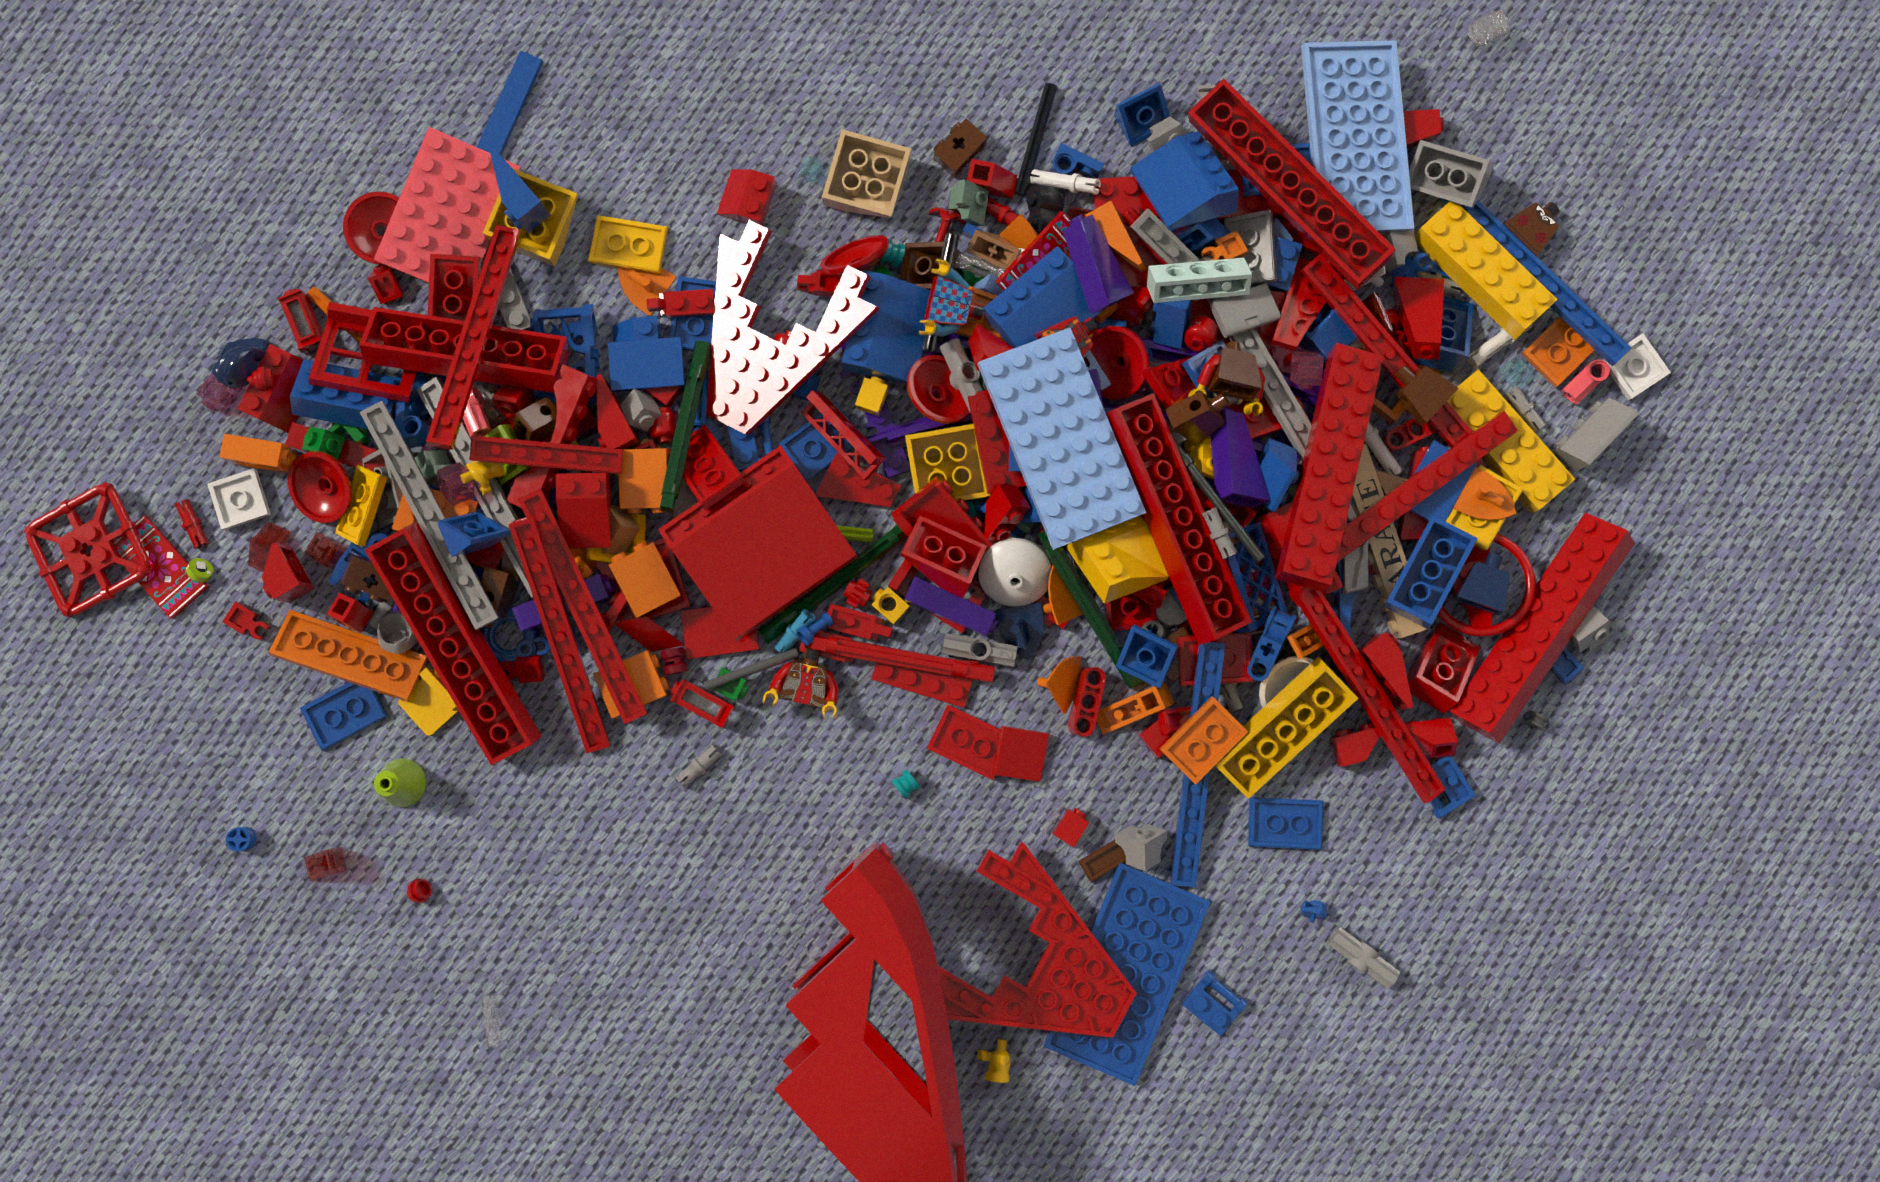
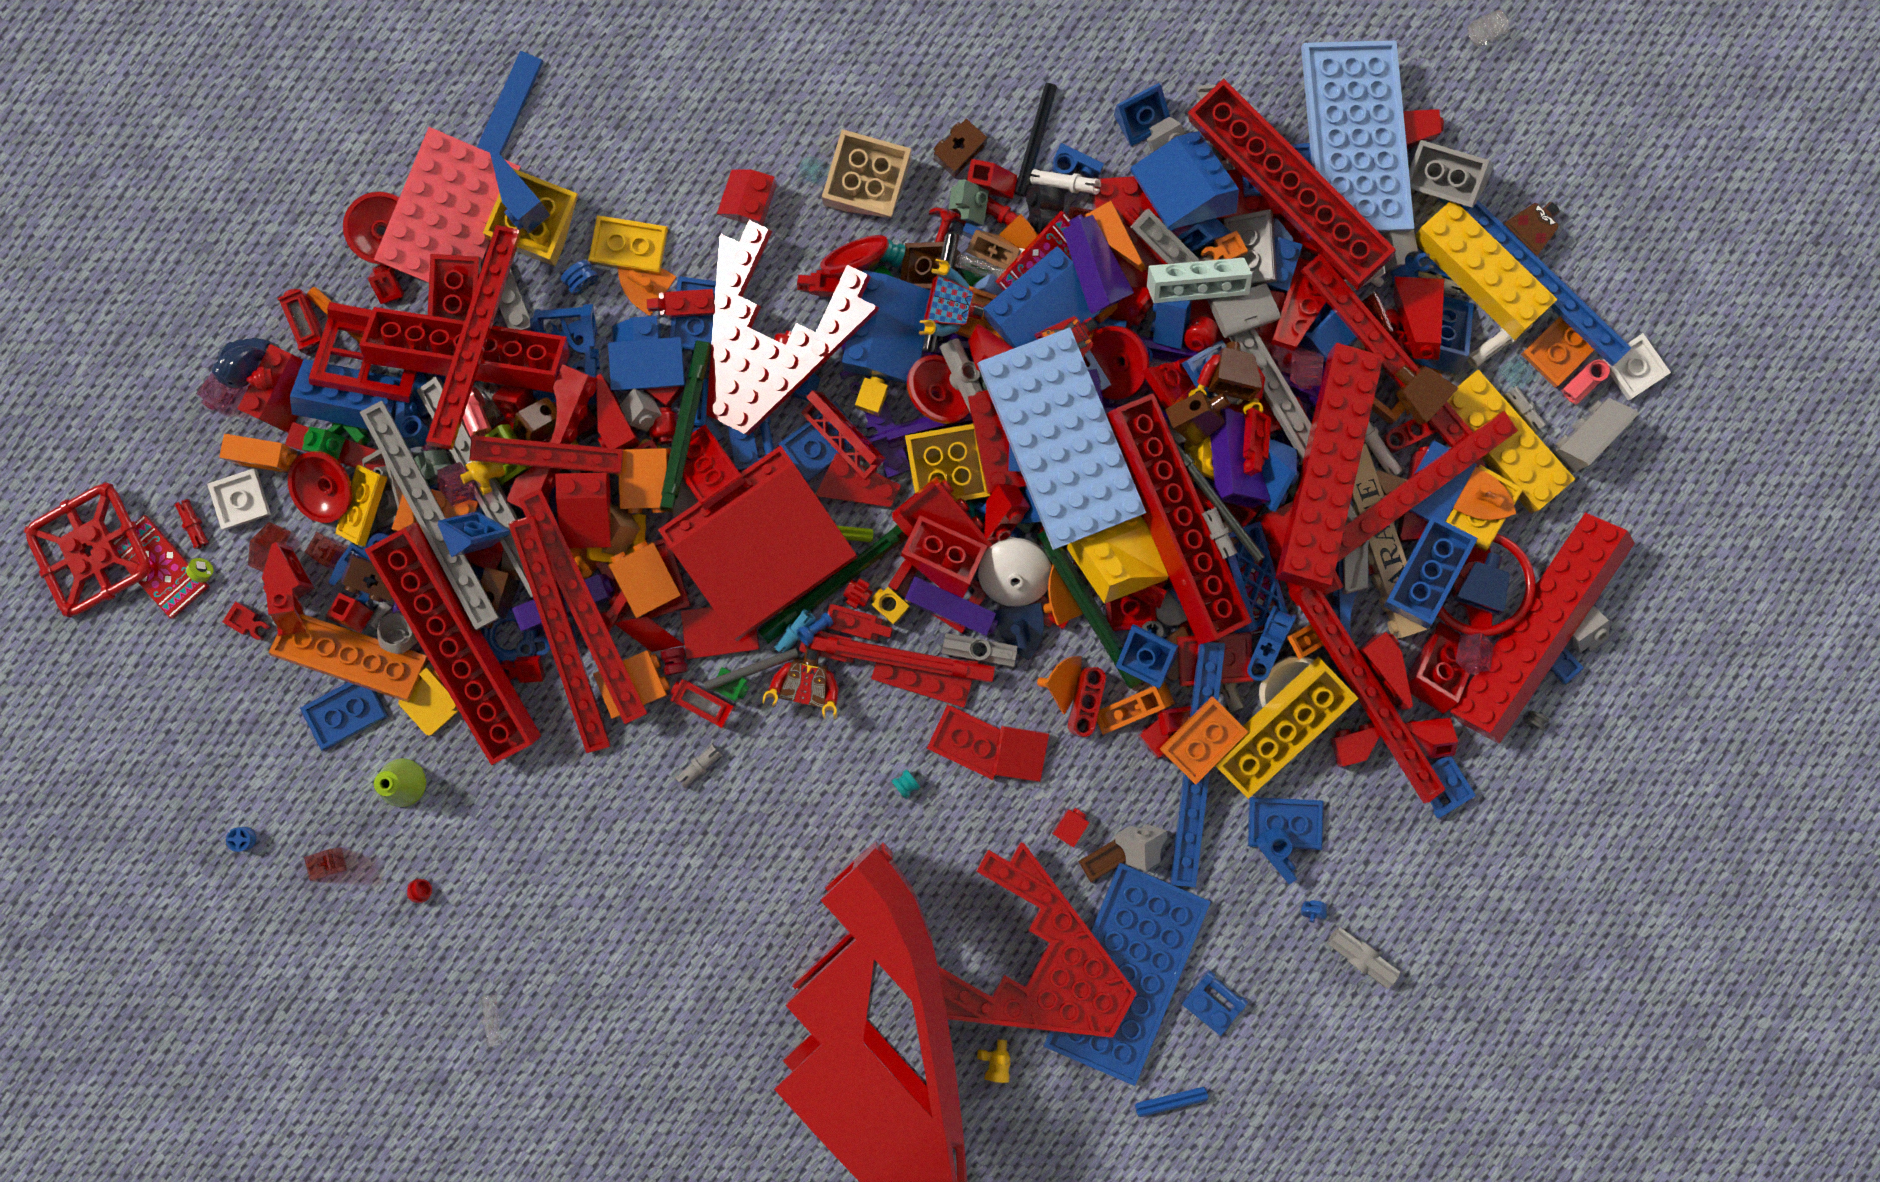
none -> red window [266,588,306,636]
none -> blue wheel [561,259,600,296]
none -> blue axle [1135,1087,1208,1117]
none -> red hinge [1243,407,1271,477]
none -> blue plate [1256,828,1297,885]
none -> clear pink brick [1456,633,1494,674]

